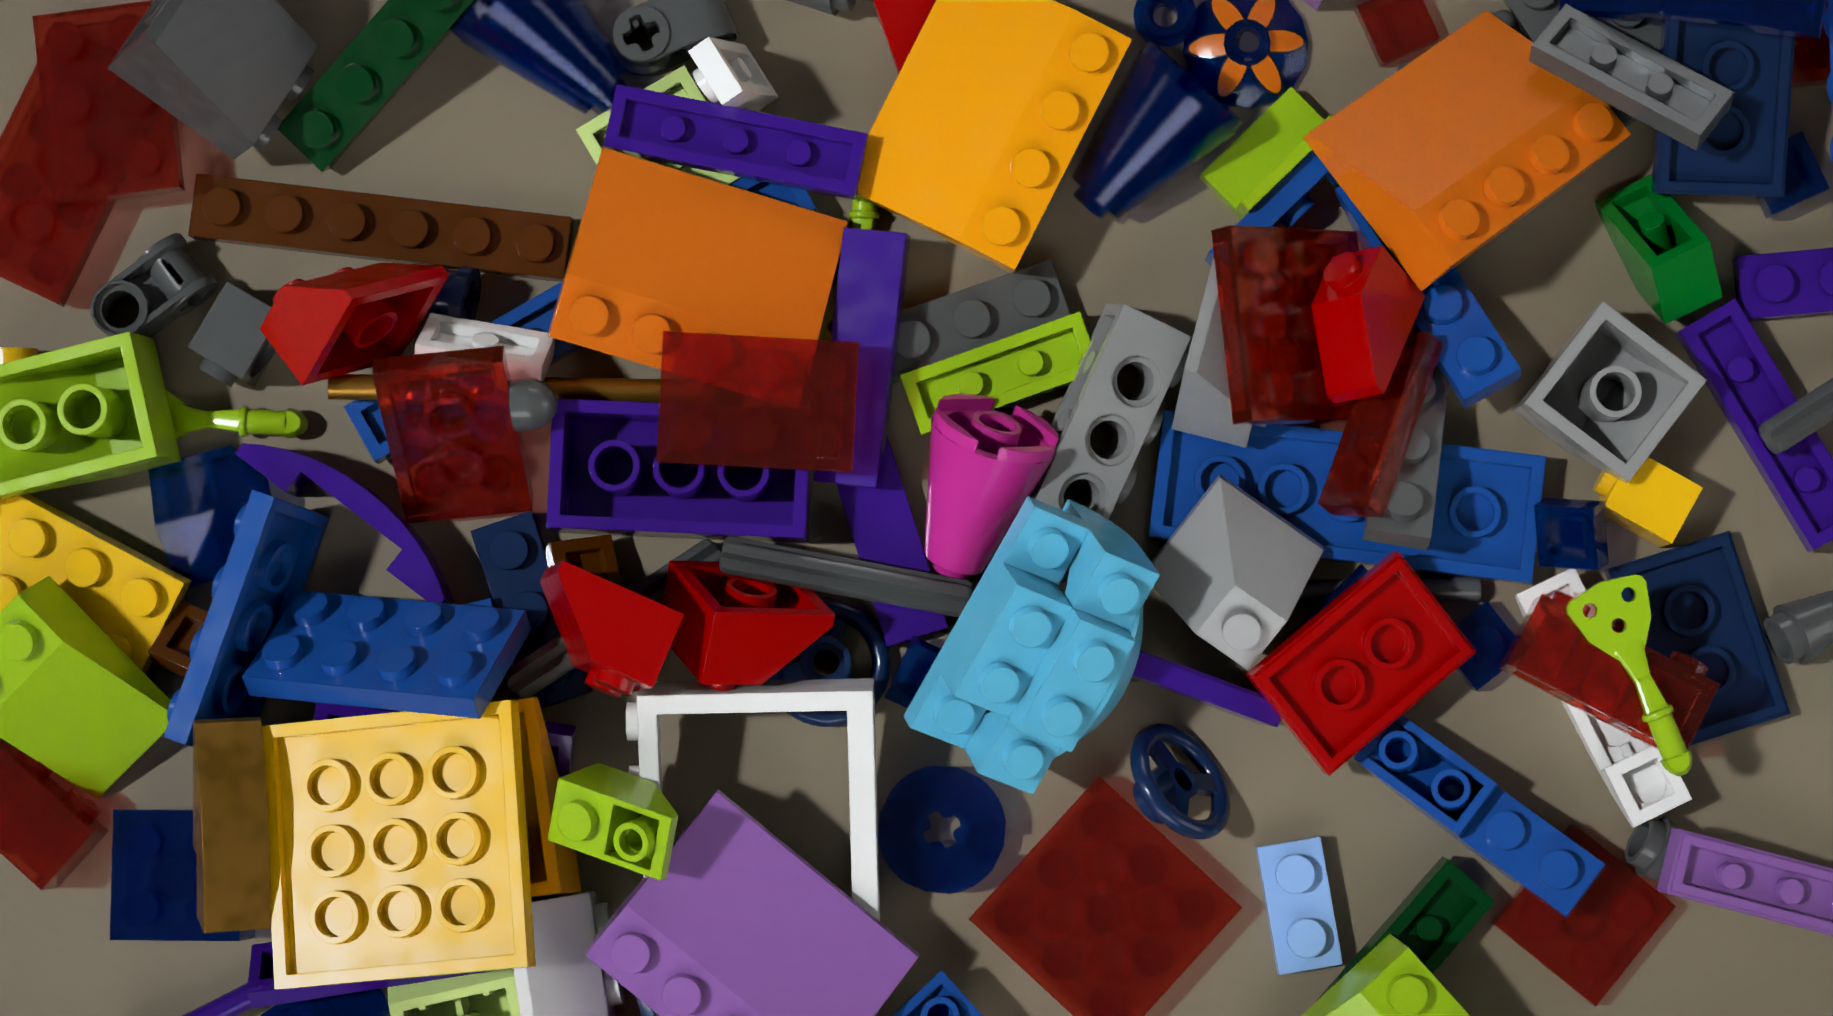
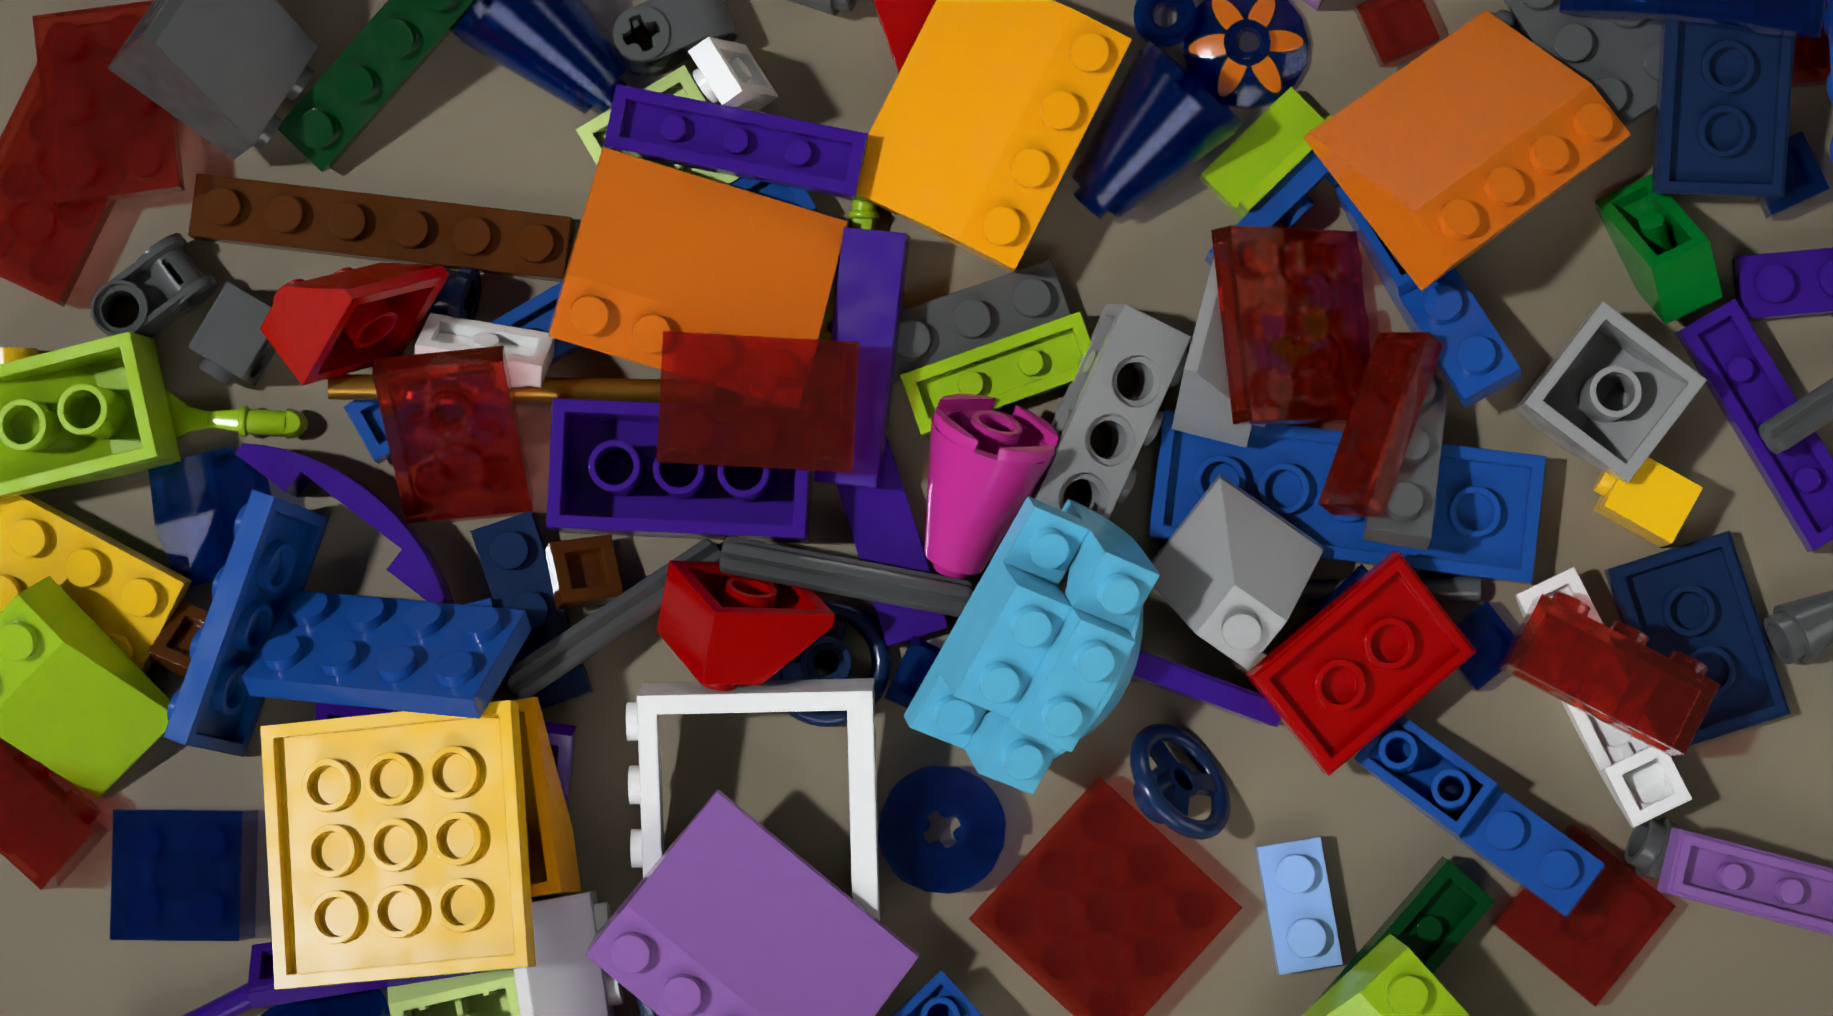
pearl gold slope [193,717,271,933] -> none
dark grey hinge [509,378,558,431] -> none
red slope [540,561,684,698] -> none
lime slope [547,763,679,881] -> none
red slope [1311,245,1425,404] -> none
dark grey plate [1529,4,1734,151] -> none
clear blue plate [1534,498,1609,570] -> none
lime piece [1566,574,1693,776] -> none

